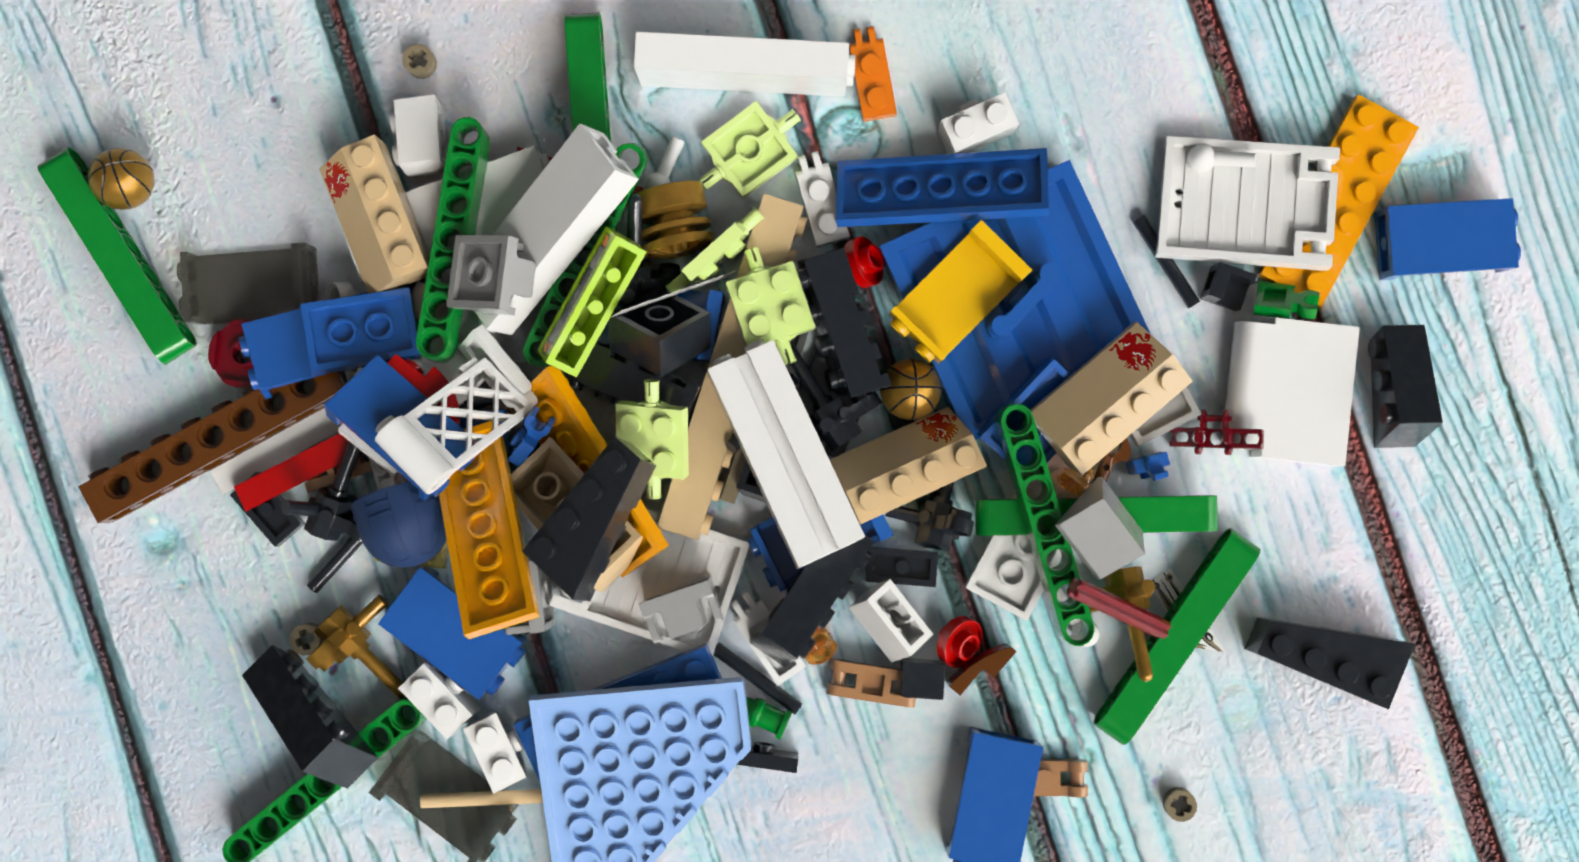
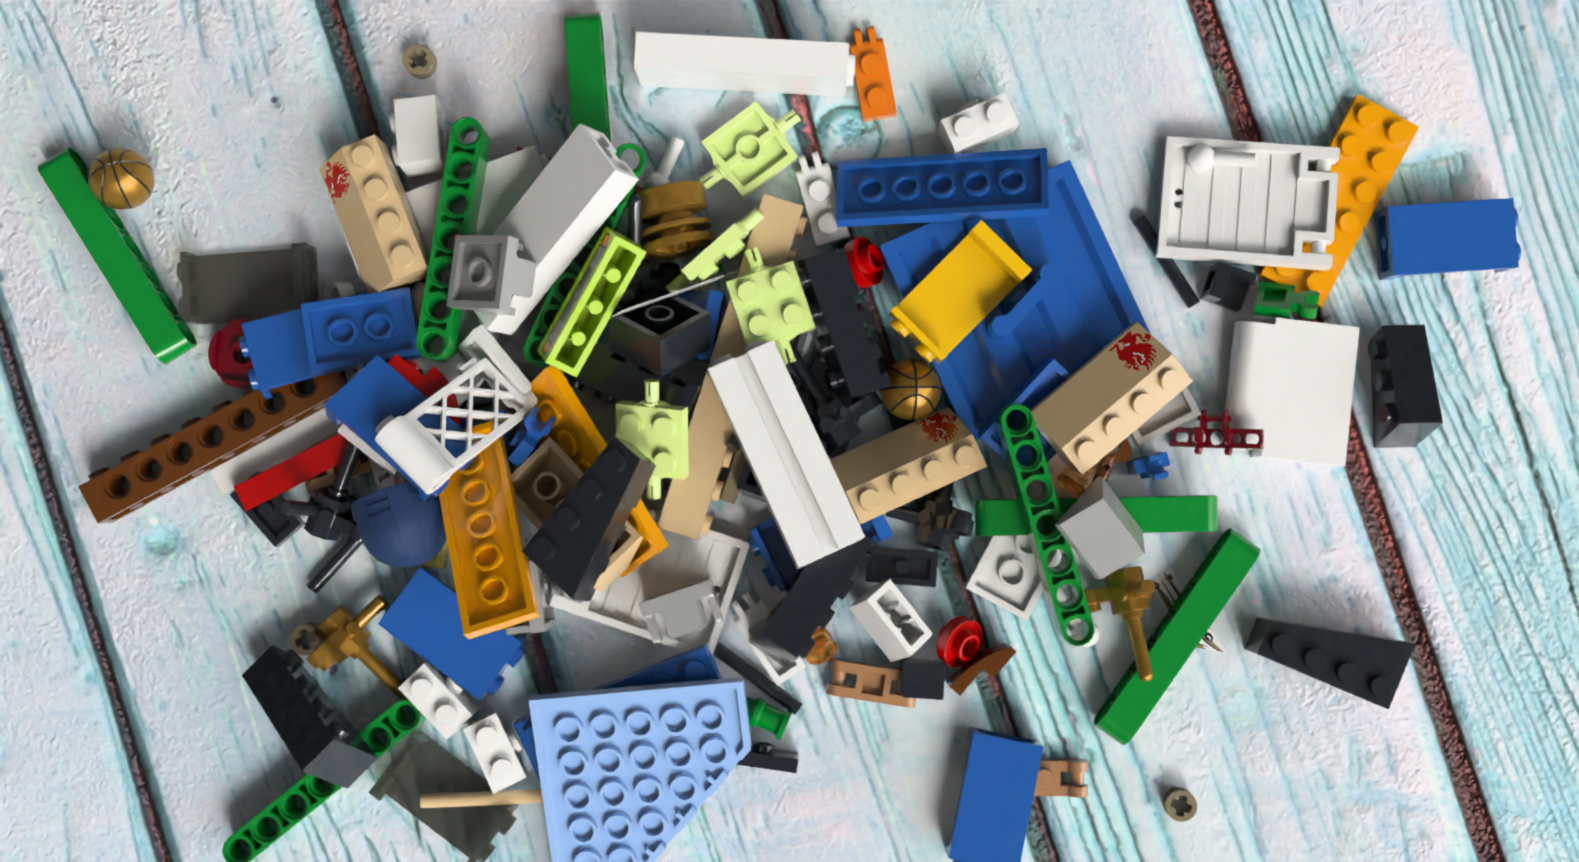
dark red axle [1066,578,1171,639] -> none

